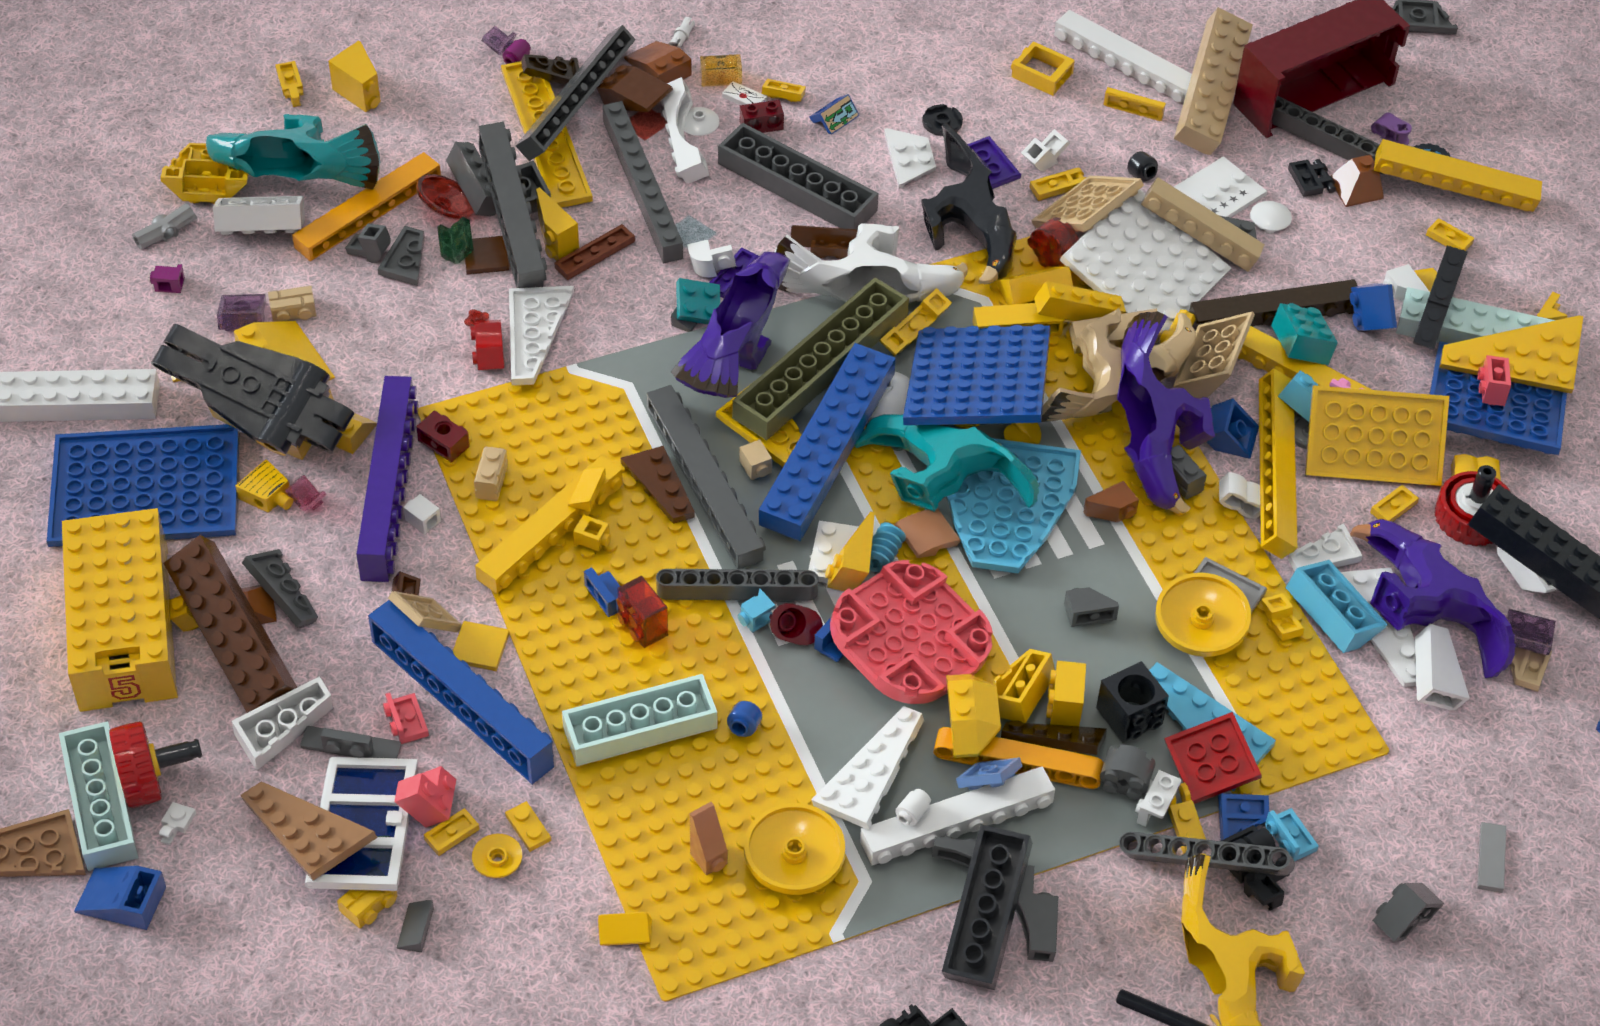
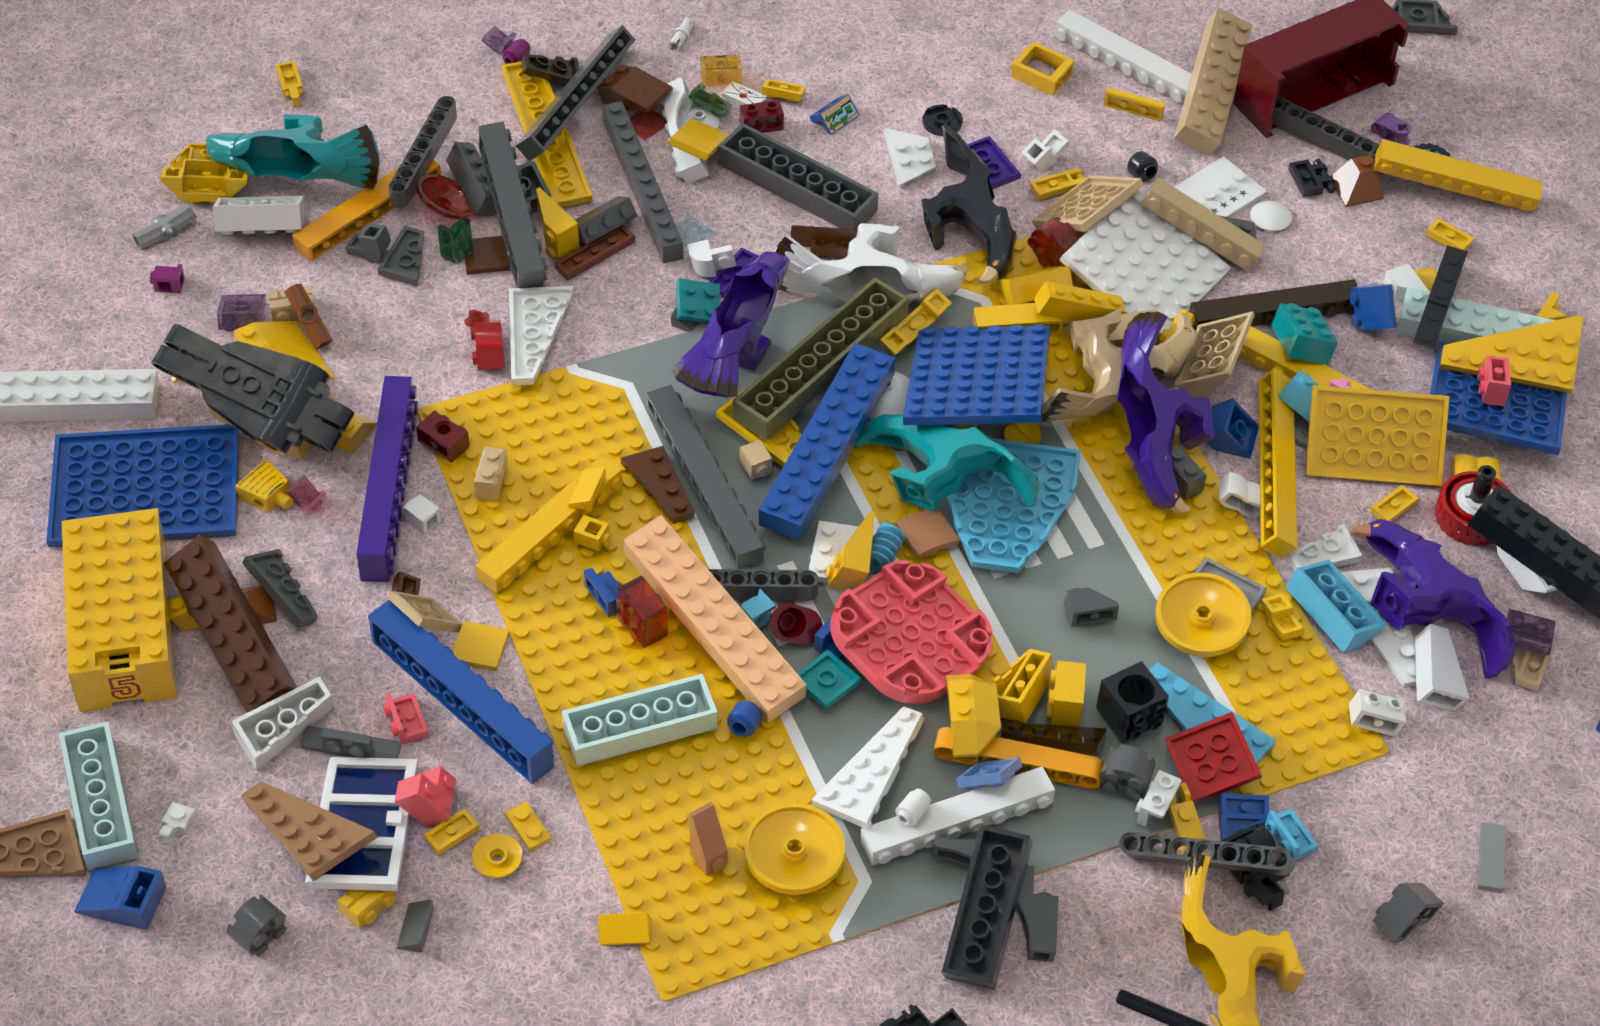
red wheel [109,721,203,808] -> none
yellow slope [328,40,381,112] -> none
dark orange slope [624,41,692,83] -> none
dark orange slope [1083,481,1139,522] -> none
none -> dark grey brick [227,894,287,957]
none -> dark orange piece [284,283,333,350]
none -> dark grey beam [389,96,457,208]
none -> dark grey brick [575,196,637,244]
none -> light nougat brick [623,515,806,724]
none -> yellow tile [668,118,729,161]
none -> clear green wing [688,83,732,116]
none -> teal plate [797,649,861,710]
none -> white brick [1349,689,1406,737]

